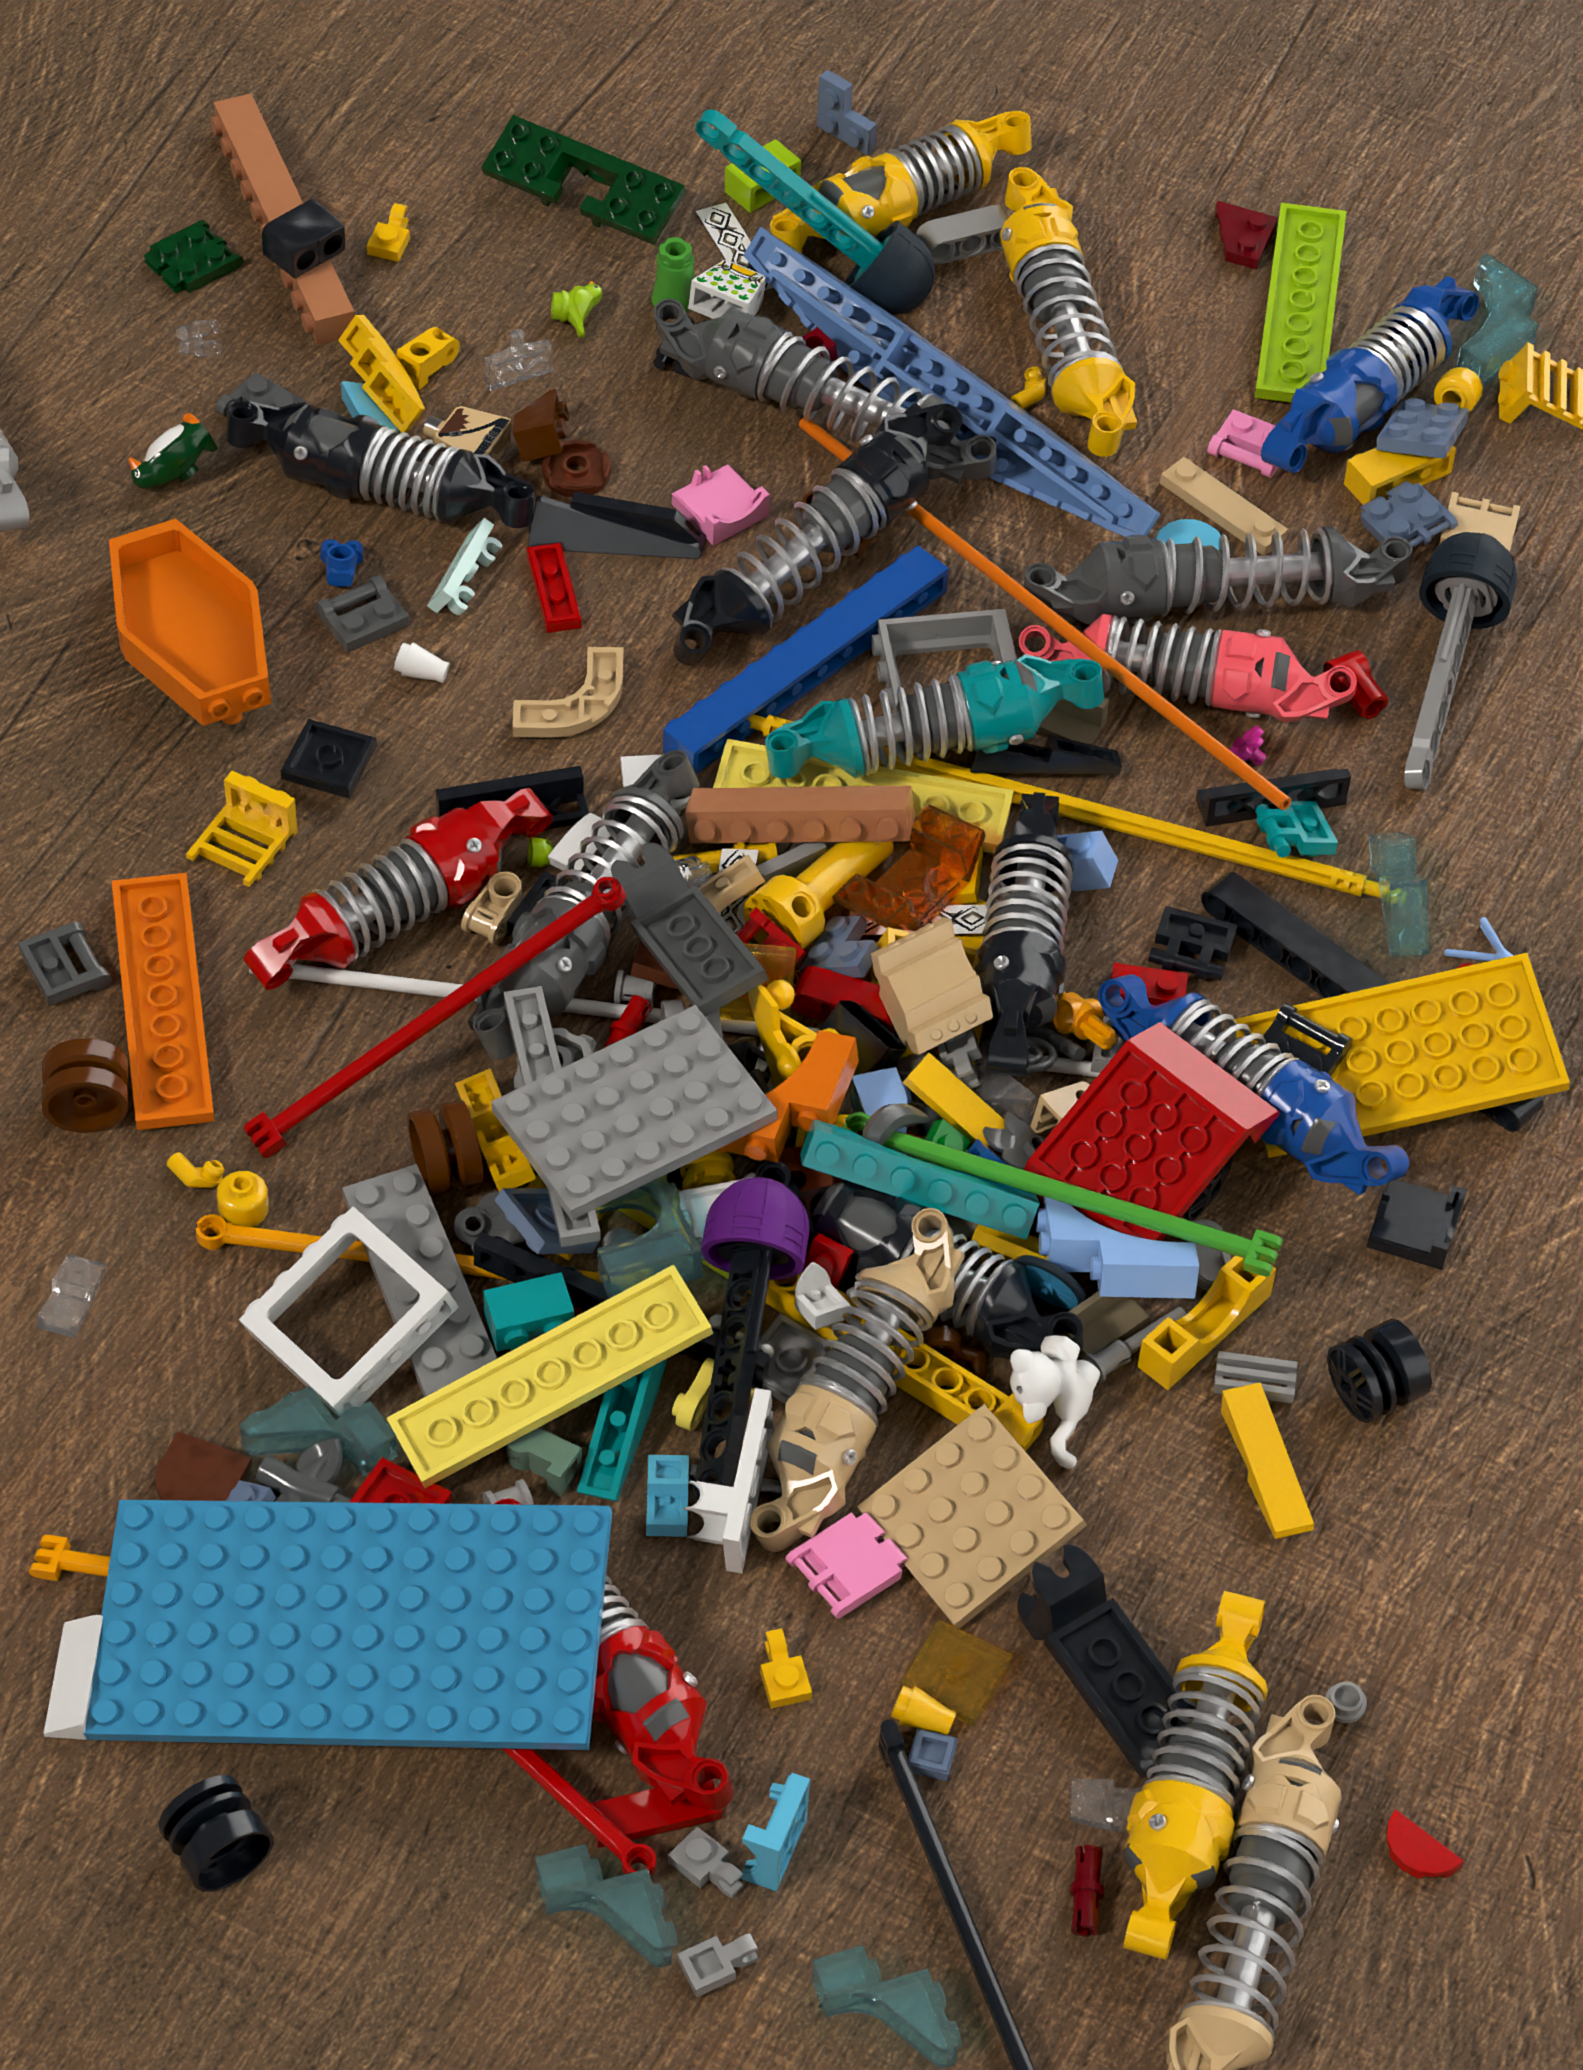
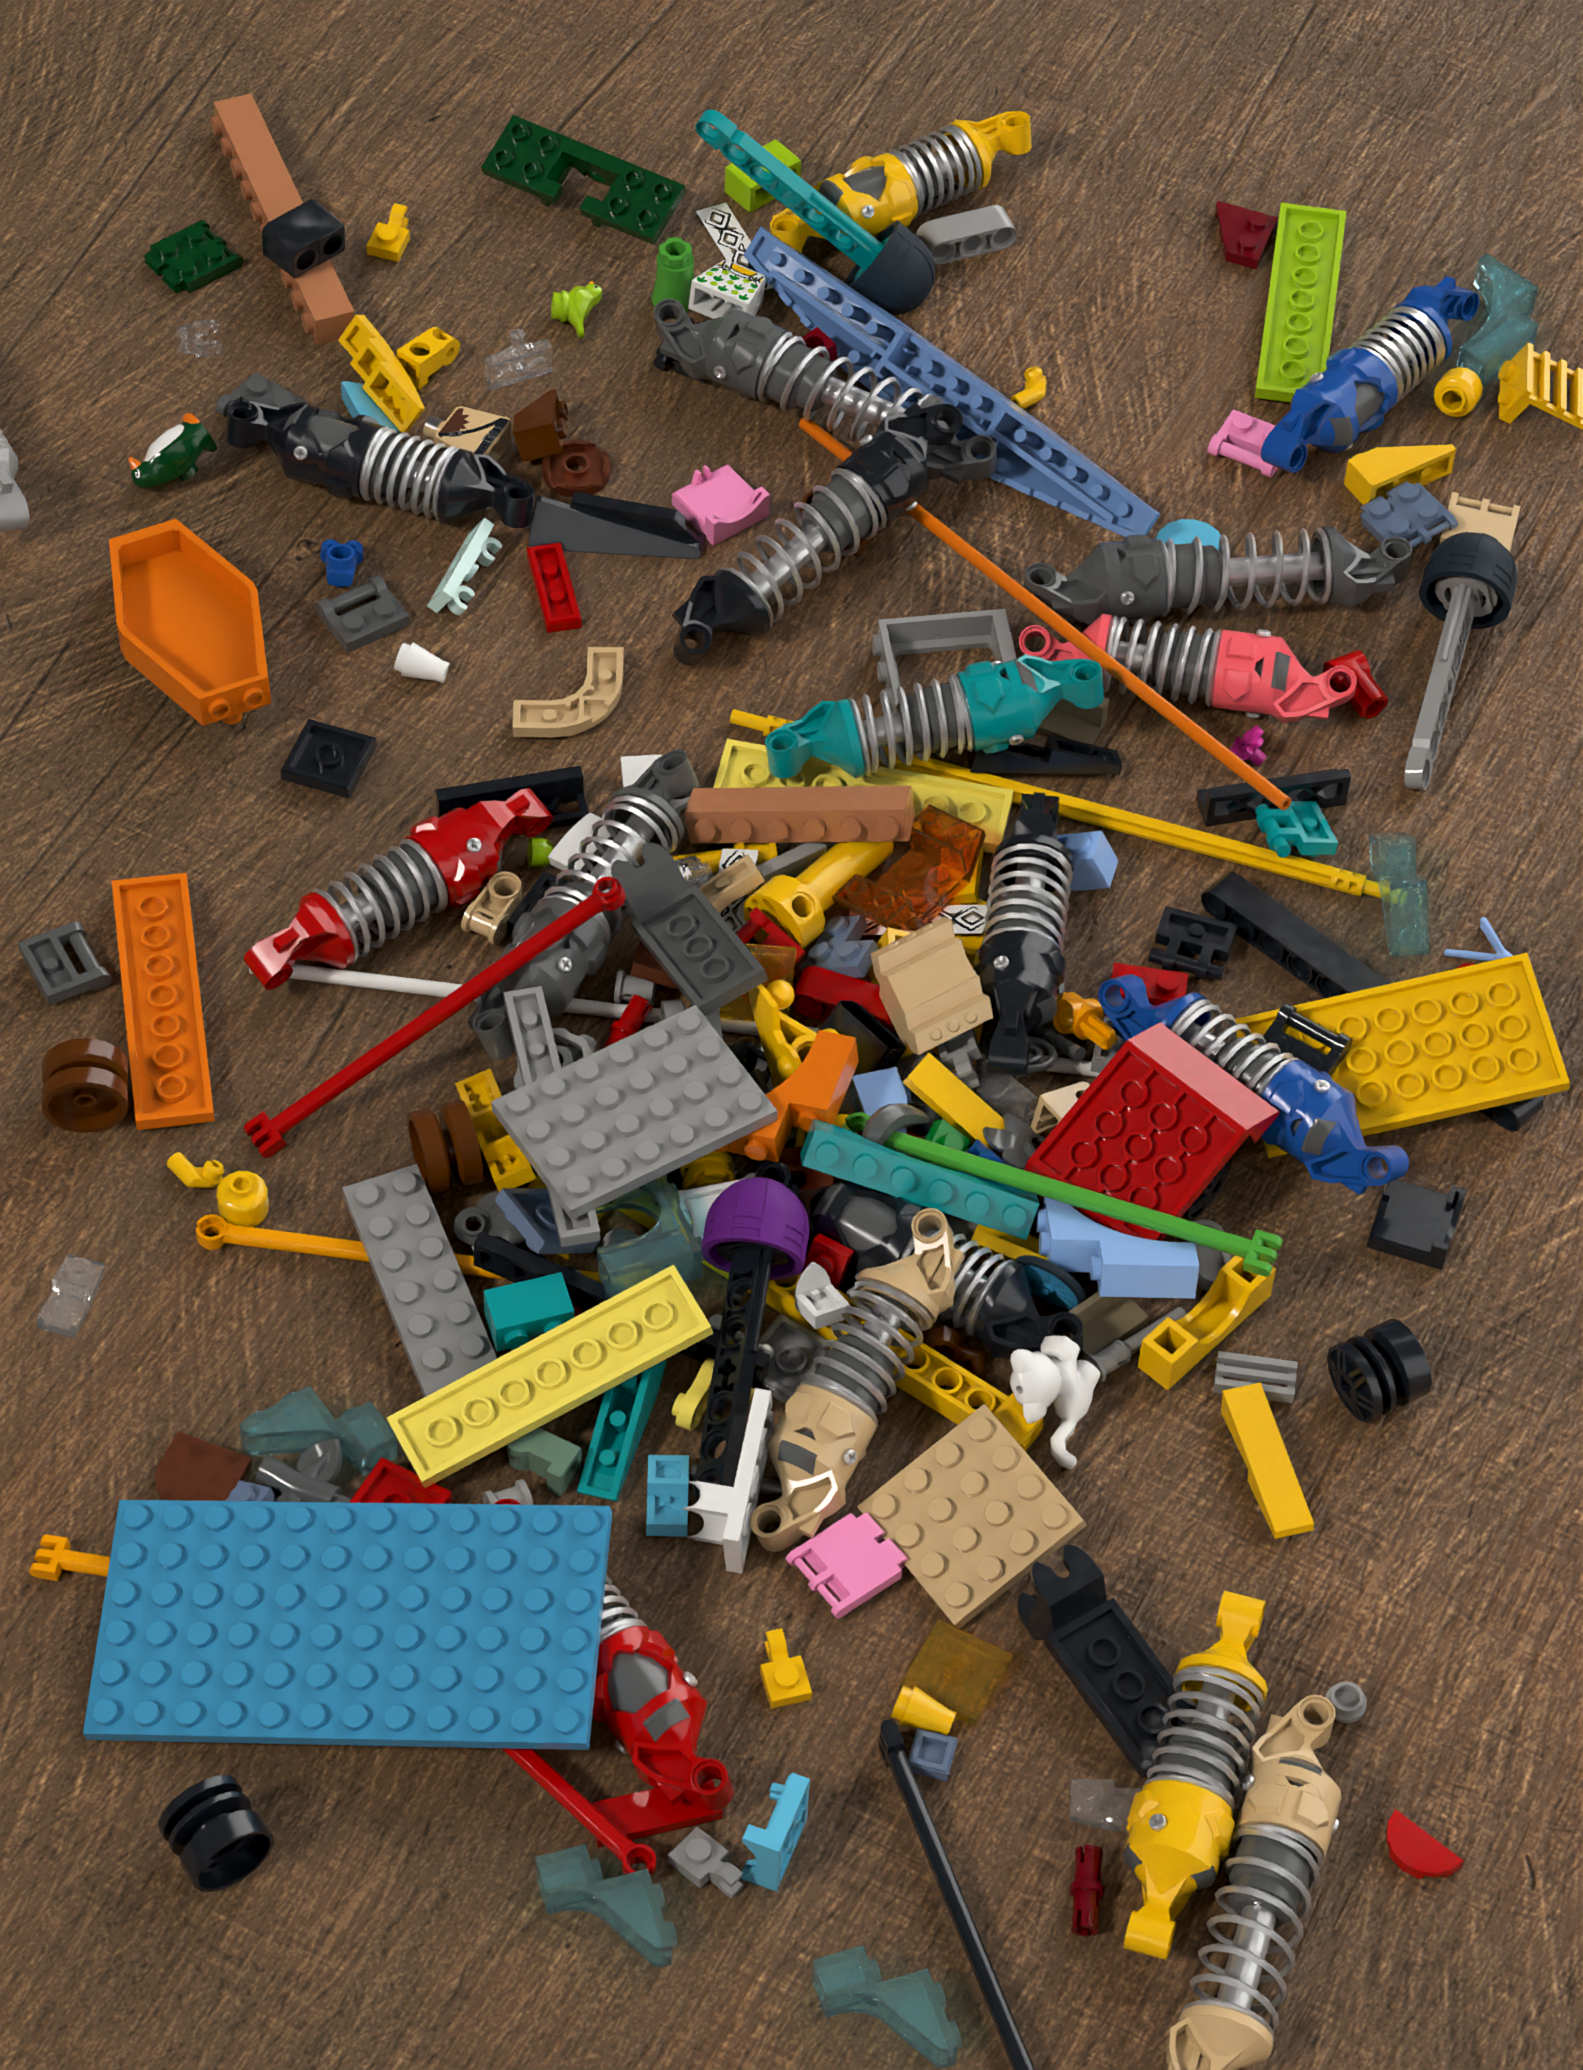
white slope [44,1615,103,1740] -> none
yellow plate [186,771,298,887] -> none
white piece [239,1207,459,1422] -> none
blue brick [663,545,949,775] -> none
light grey plate [677,1933,758,1998] -> none
sand blue plate [817,70,877,155] -> none
piece [1000,167,1137,457] -> none
tan plate [1160,457,1289,556] -> none
sand blue plate [1376,398,1469,459] -> none

